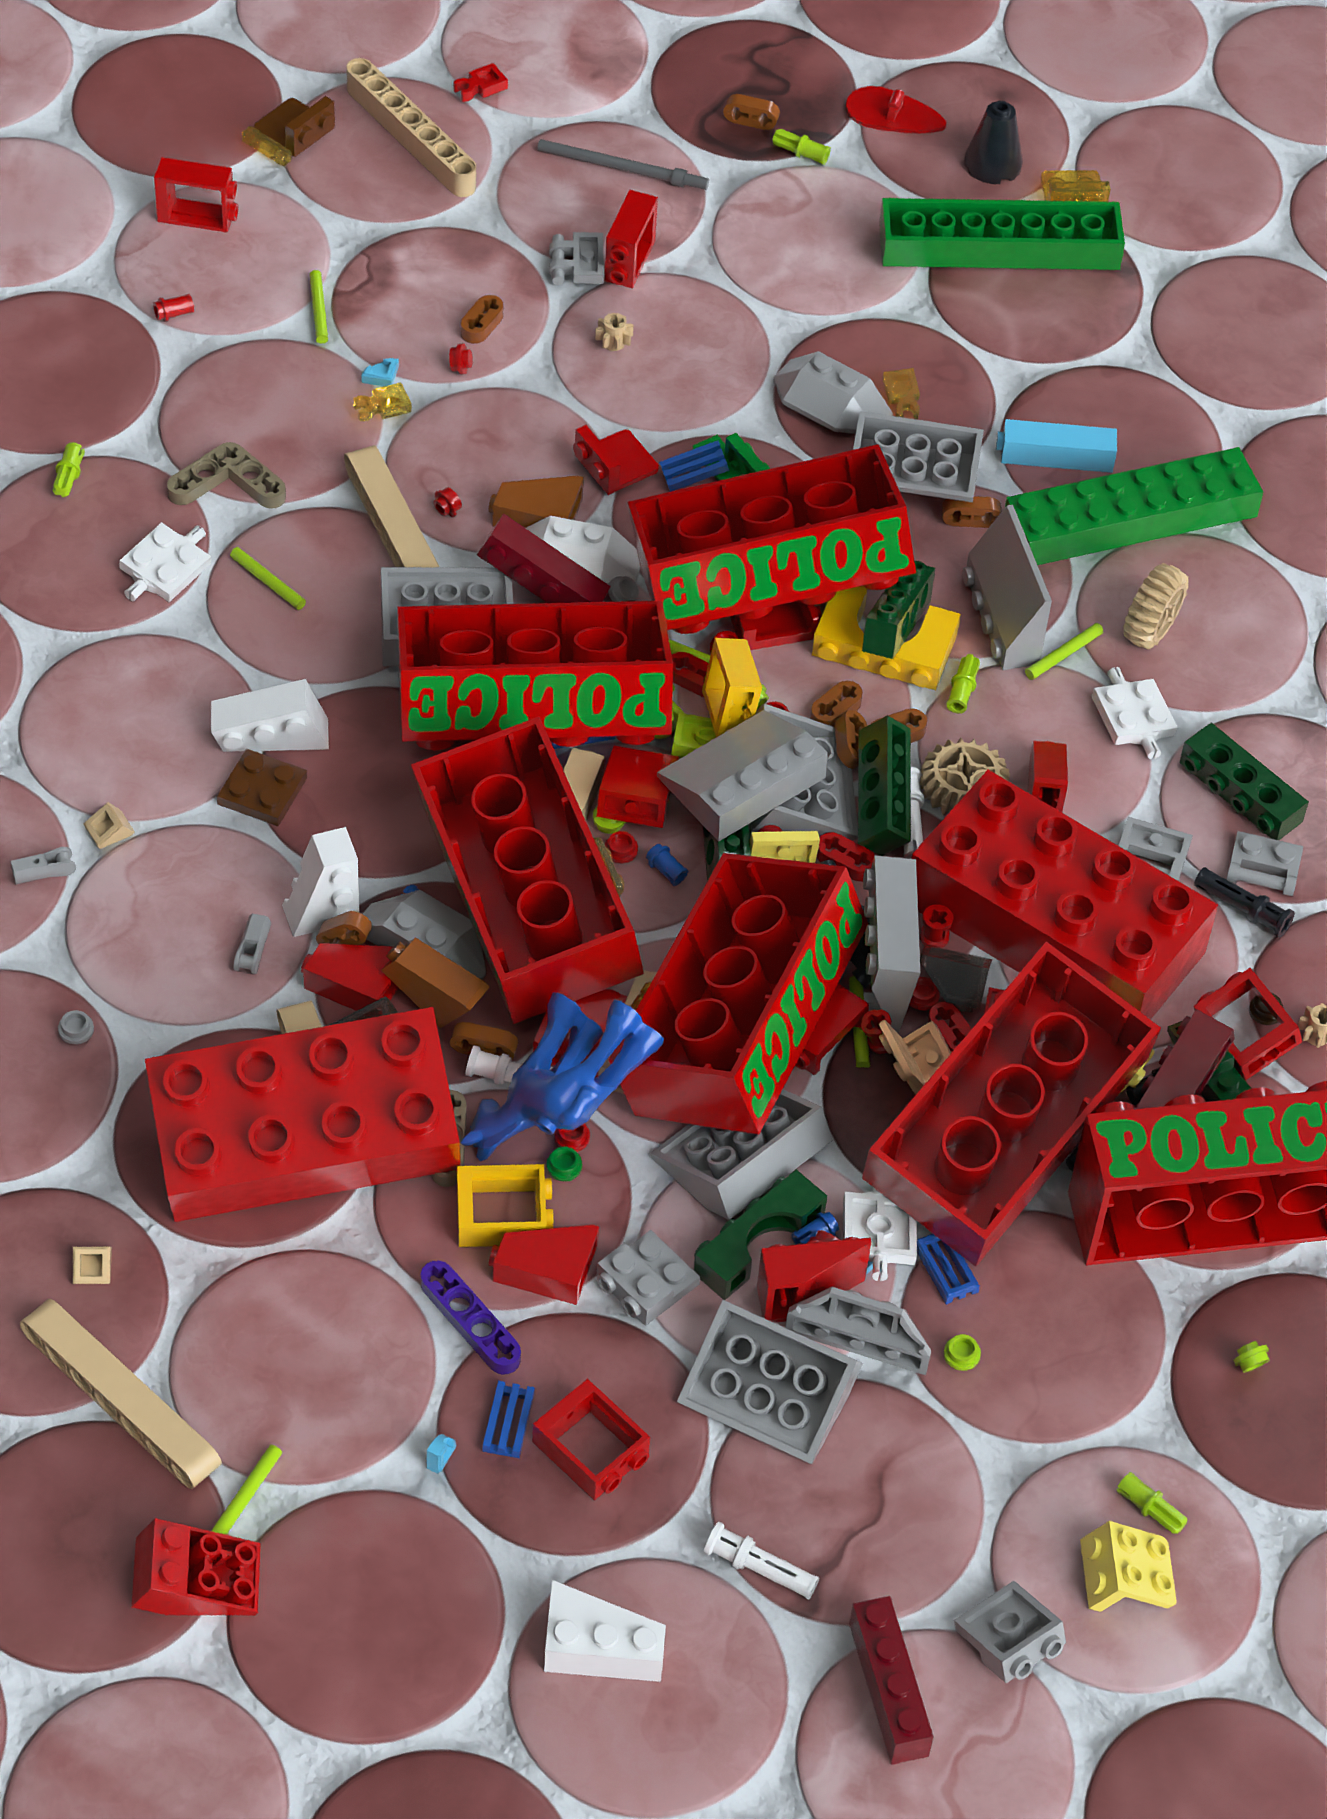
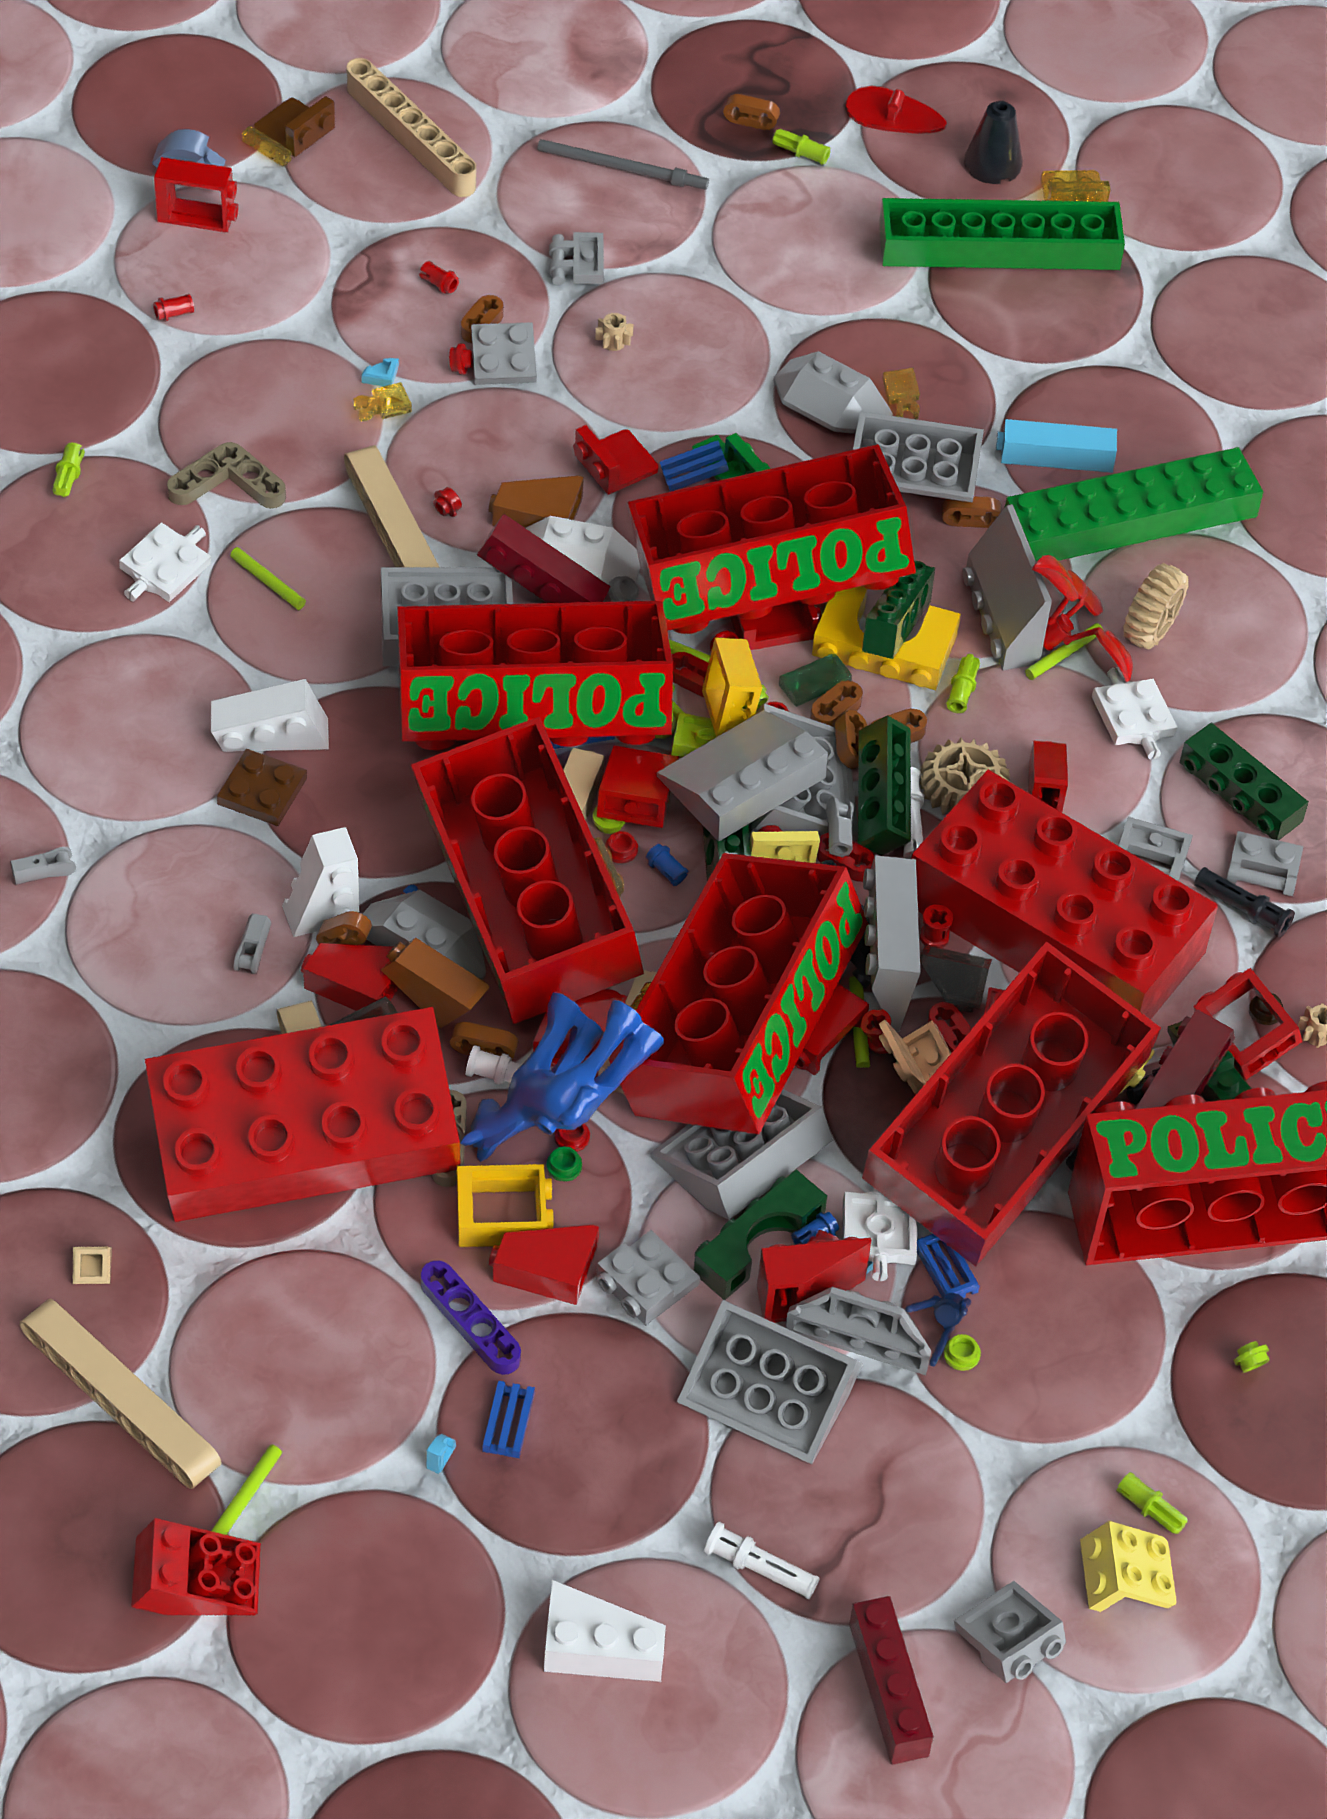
light grey plate [58,1010,94,1044] -> none
tan slope [83,802,135,849] -> none
lime bar [309,270,328,344] -> none
red plate [453,63,508,102] -> none
red window [532,1378,650,1501] -> none
red window [604,190,658,288] -> none
red plate [909,977,940,1010] -> none
none -> sand blue brick [152,129,226,168]
none -> red pin [419,261,459,294]
none -> light grey plate [471,322,537,385]
none -> clear green plate [779,654,852,707]
none -> light grey bar [826,797,854,857]
none -> dark blue plant [905,1293,971,1367]
none -> red plant [1032,555,1133,683]

